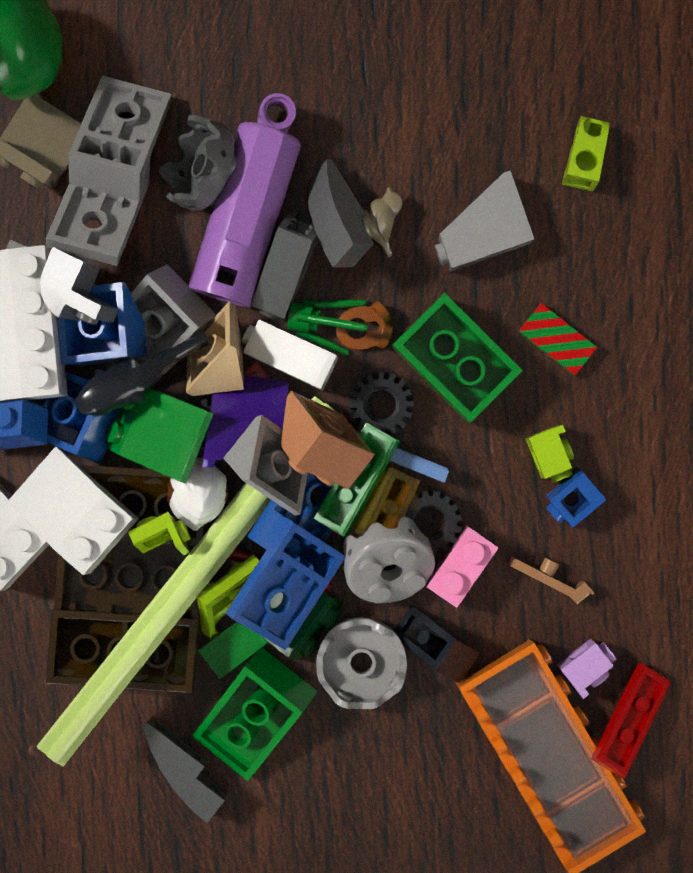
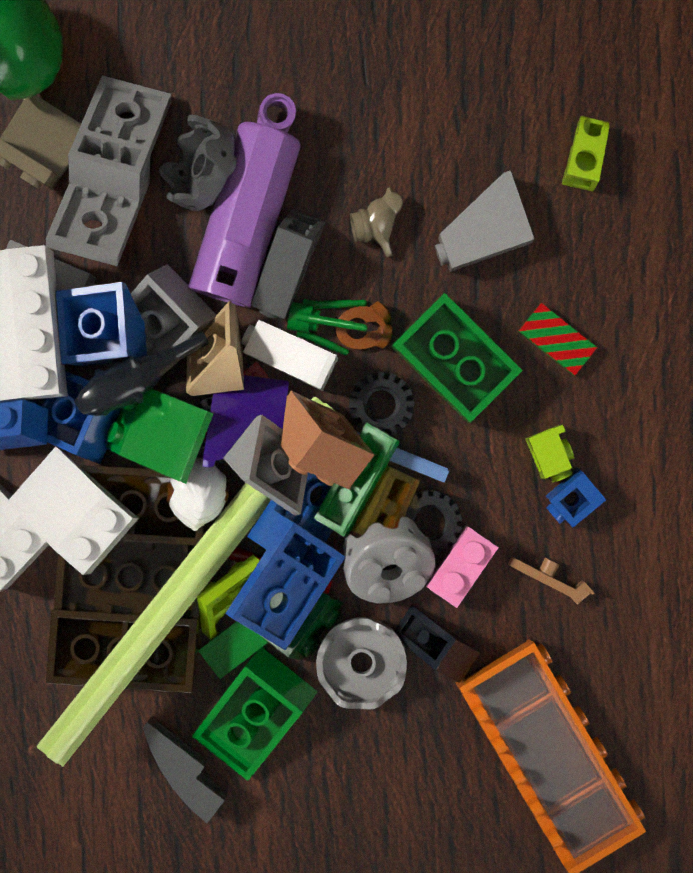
brick [40,247,119,325] -> none
lime bracket [128,512,191,555] -> none
dark grey slope [307,159,374,268] -> none
lavender brick [557,639,616,699] -> none
red tile [591,663,672,778] -> none

